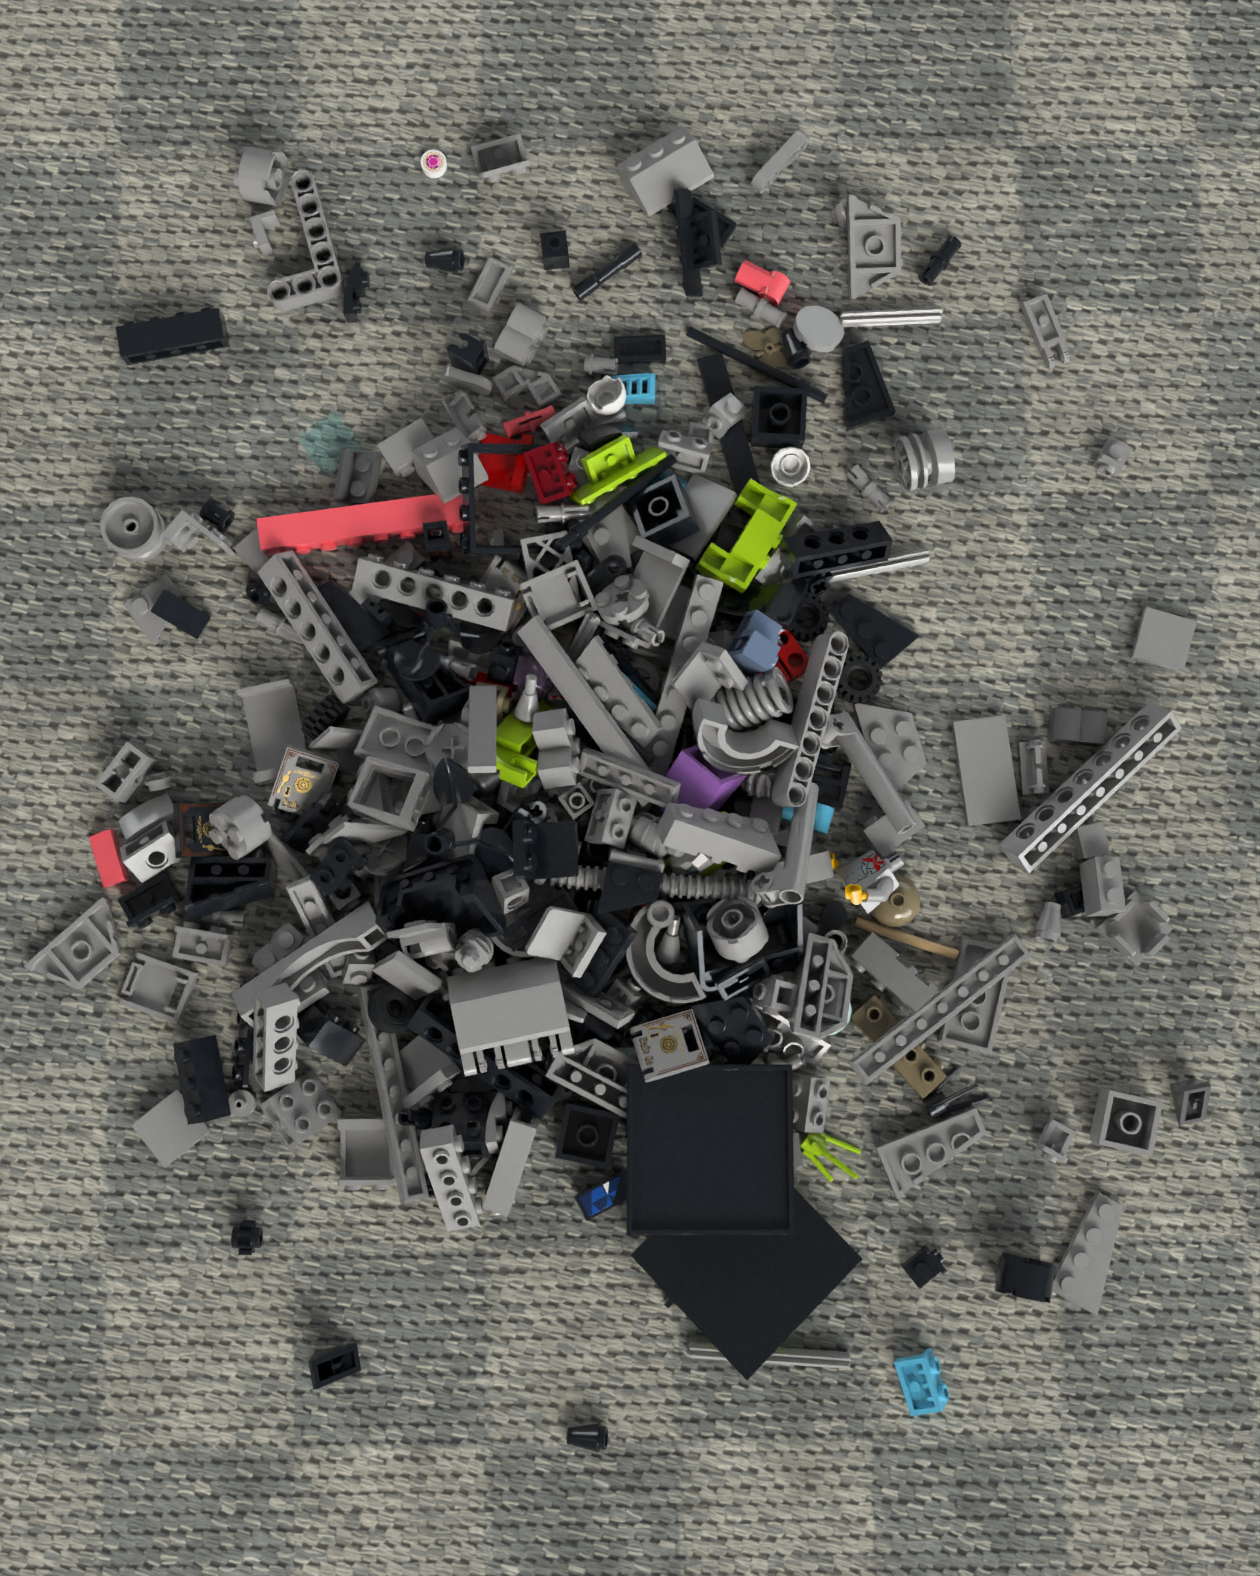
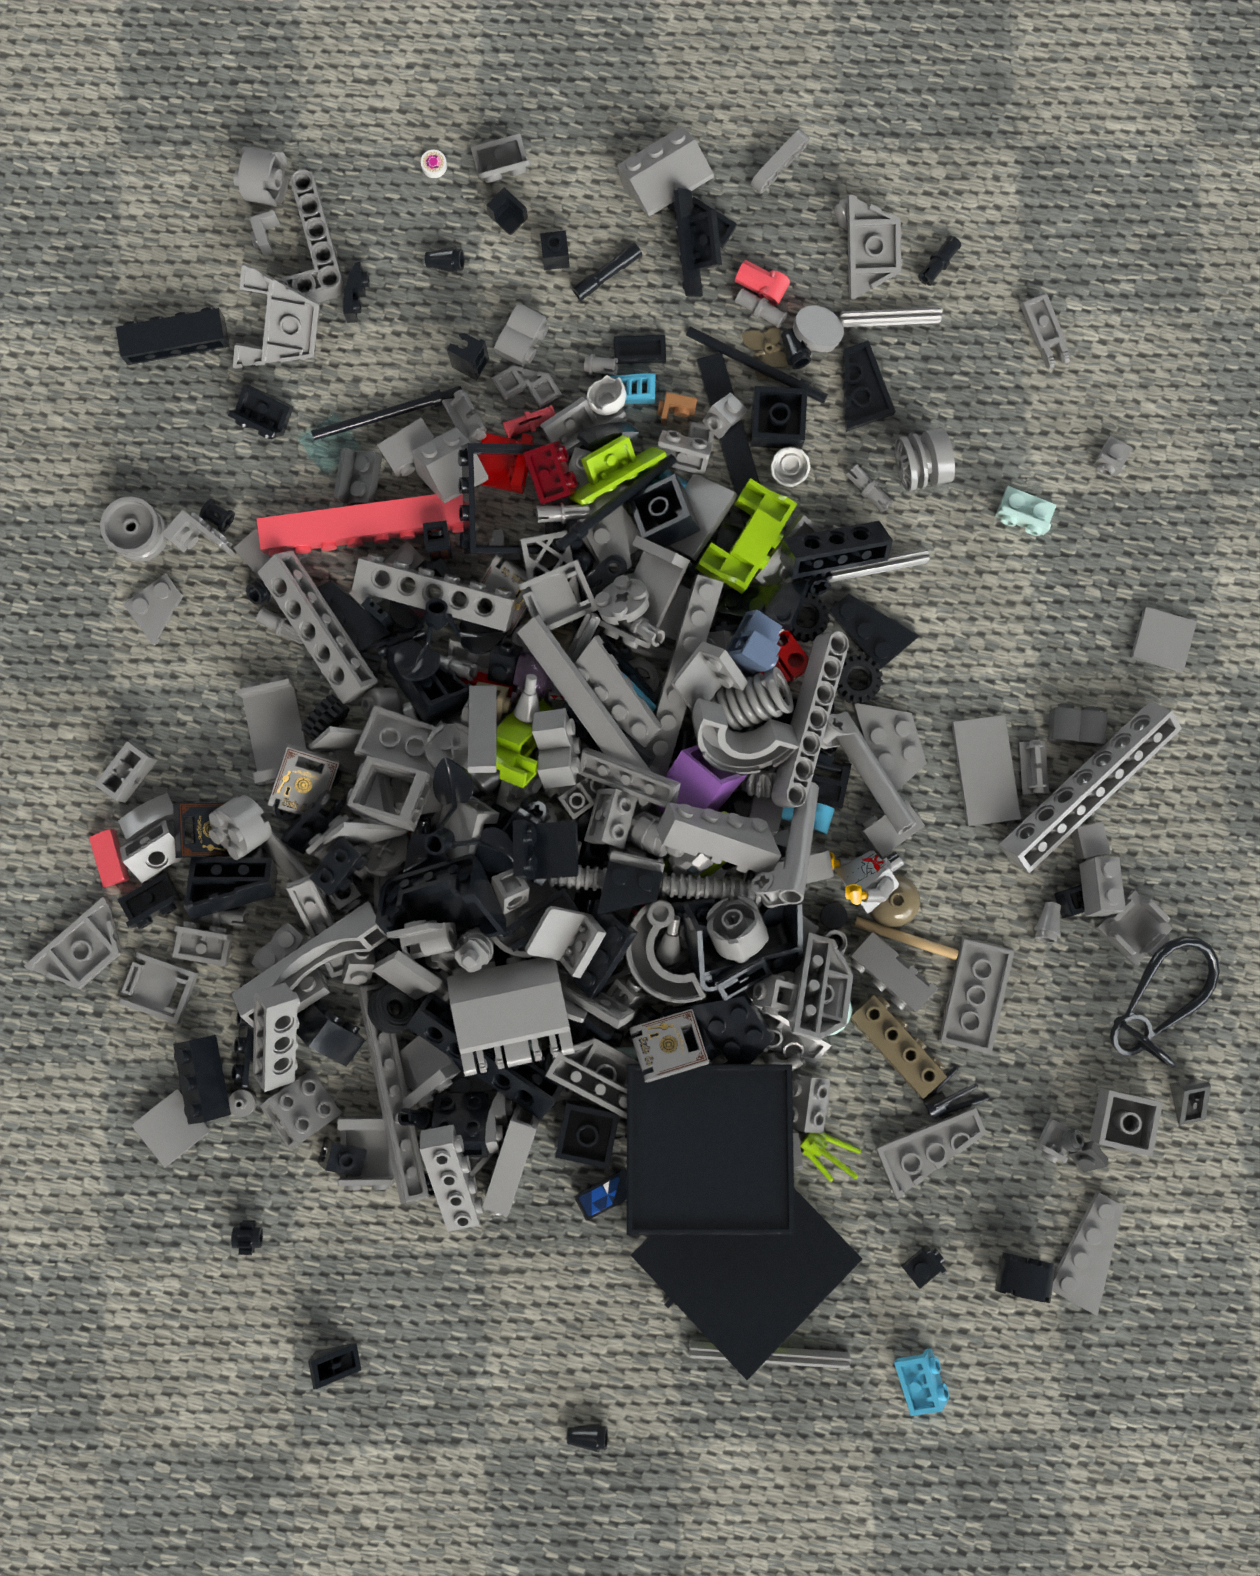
light grey plate [144,771,172,791] -> none
black tile [150,589,211,639] -> none
light grey tile [441,366,493,395] -> none
light grey tile [466,256,513,314] -> none
light grey tile [848,934,1031,1085] -> none
none -> black bracket [228,384,294,439]
none -> light grey wing [233,263,320,369]
none -> black bar [311,386,462,441]
none -> black bracket [318,1137,367,1177]
none -> black panel [486,187,528,235]
none -> medium nougat bracket [657,392,697,425]
none -> light aqua bracket [995,486,1056,536]
none -> dark grey plate [1061,1129,1108,1172]
none -> black animal [1110,936,1220,1068]

